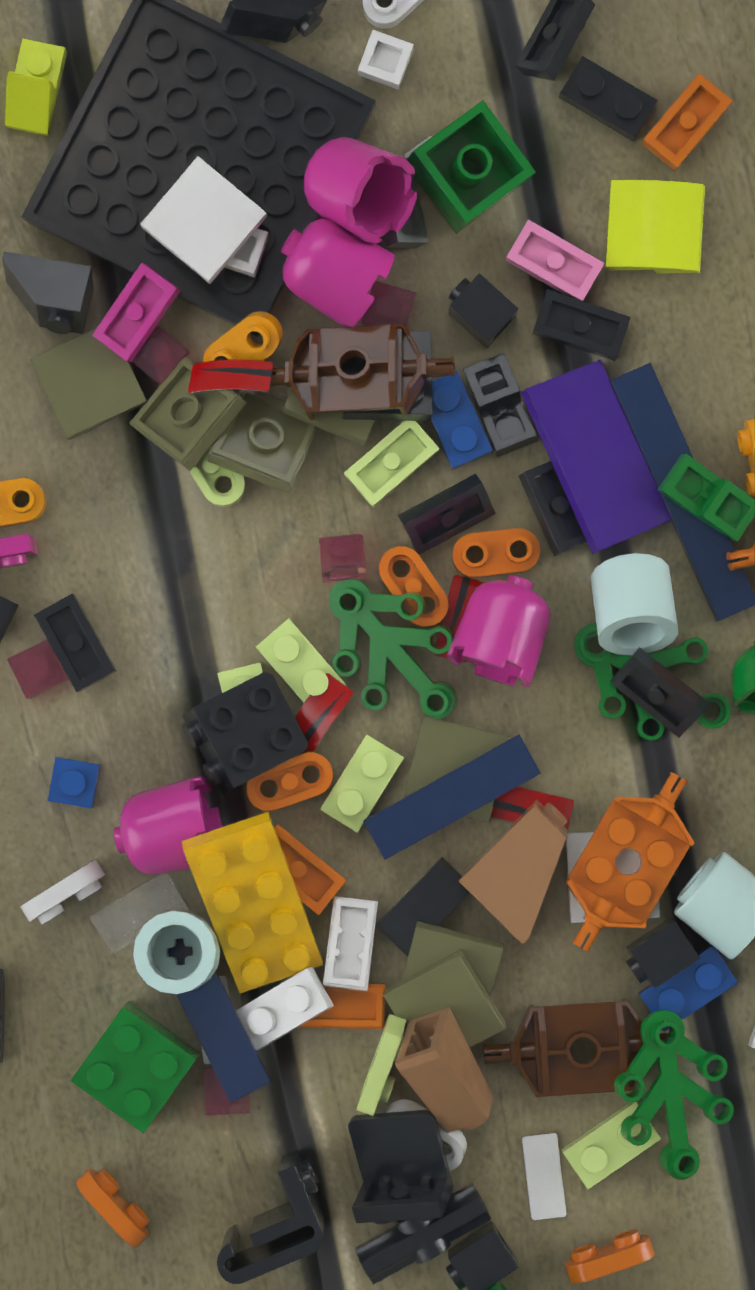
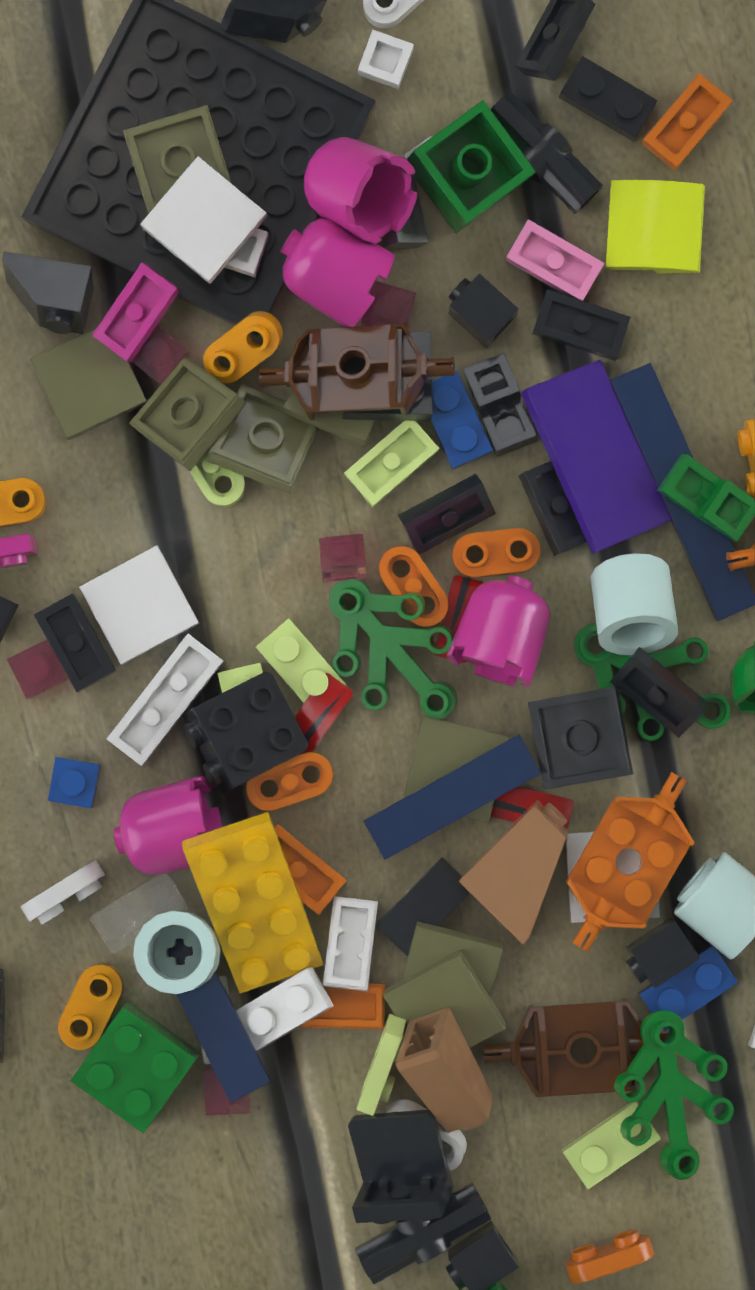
neon yellow slope [5,38,67,136] -> none
orange plate [76,1168,151,1248] -> none
red sticker [188,360,273,393] -> none
black piece [217,1150,325,1284] -> none
yellowish green plate [320,734,404,833] -> none
white sticker [522,1133,567,1220] -> none
none -> light orange plate [58,963,124,1050]
none -> white tile [79,545,200,665]
none -> white plate [107,634,224,766]
none -> olive tile [123,105,232,214]
none -> black piece [491,92,603,214]
none -> black plate [528,686,633,790]

